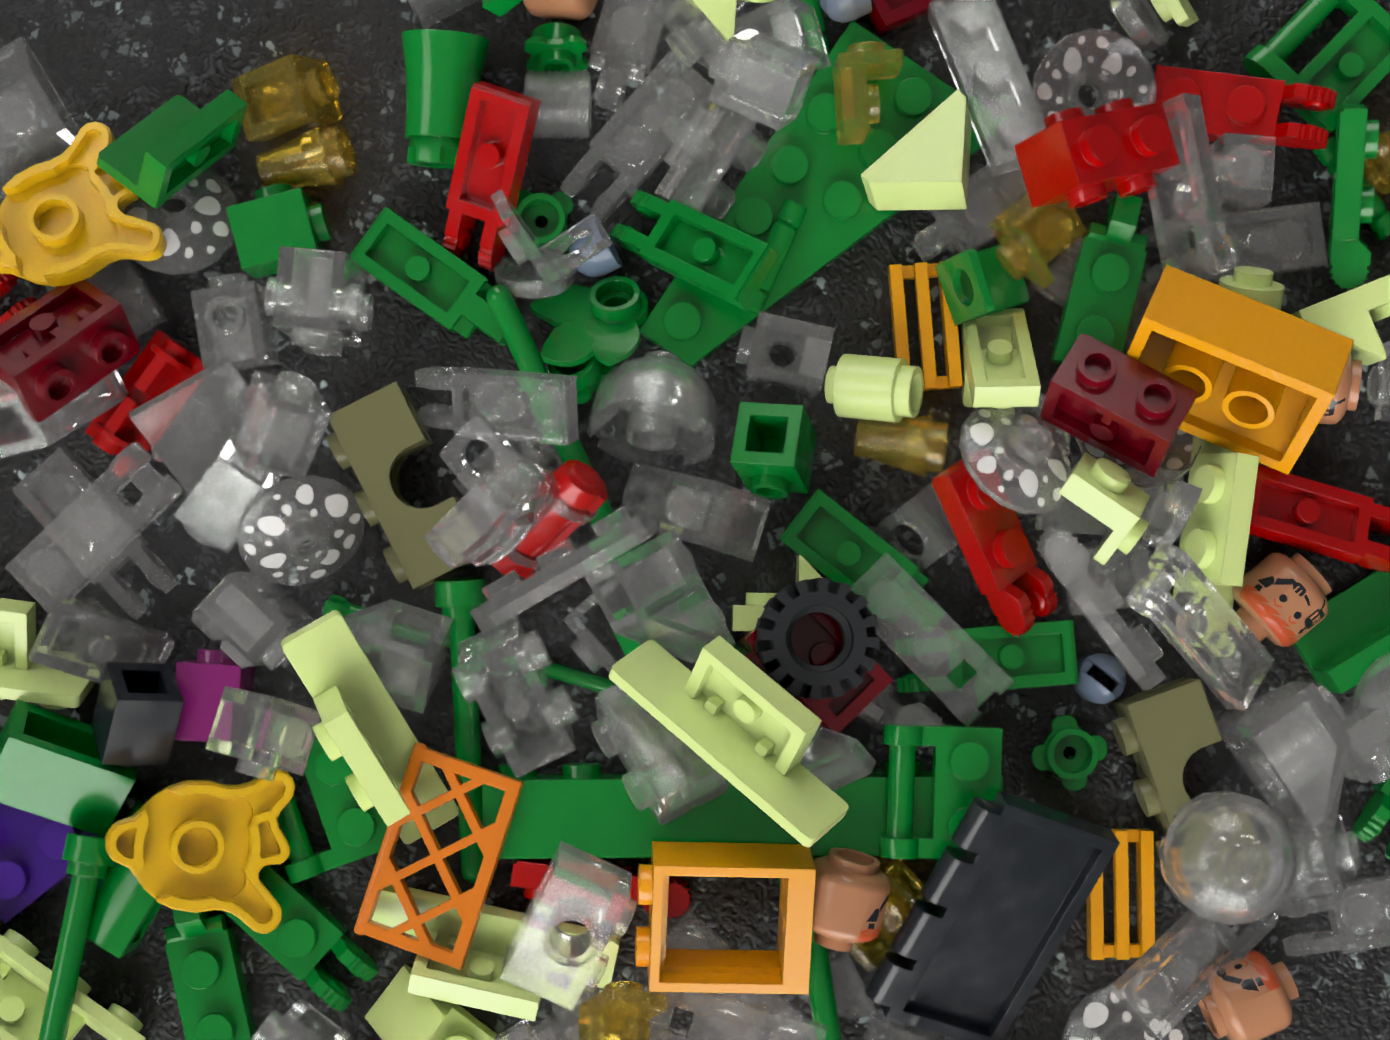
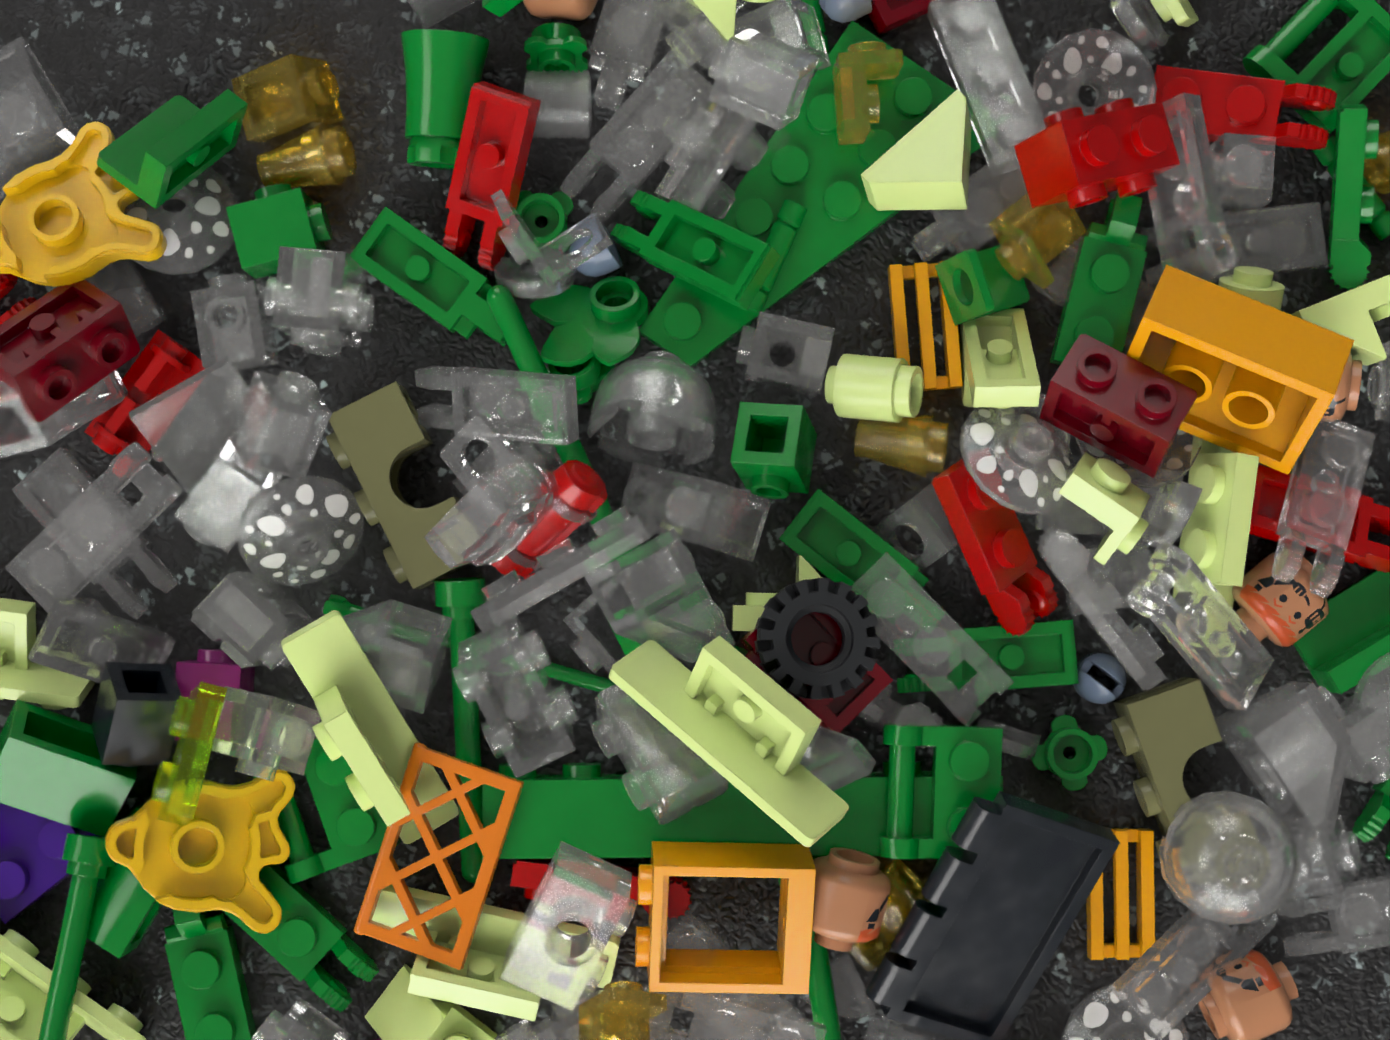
none -> clear neon green plate [151,681,227,825]
none -> clear tile [977,717,1041,760]
none -> clear hinge [1271,416,1376,598]

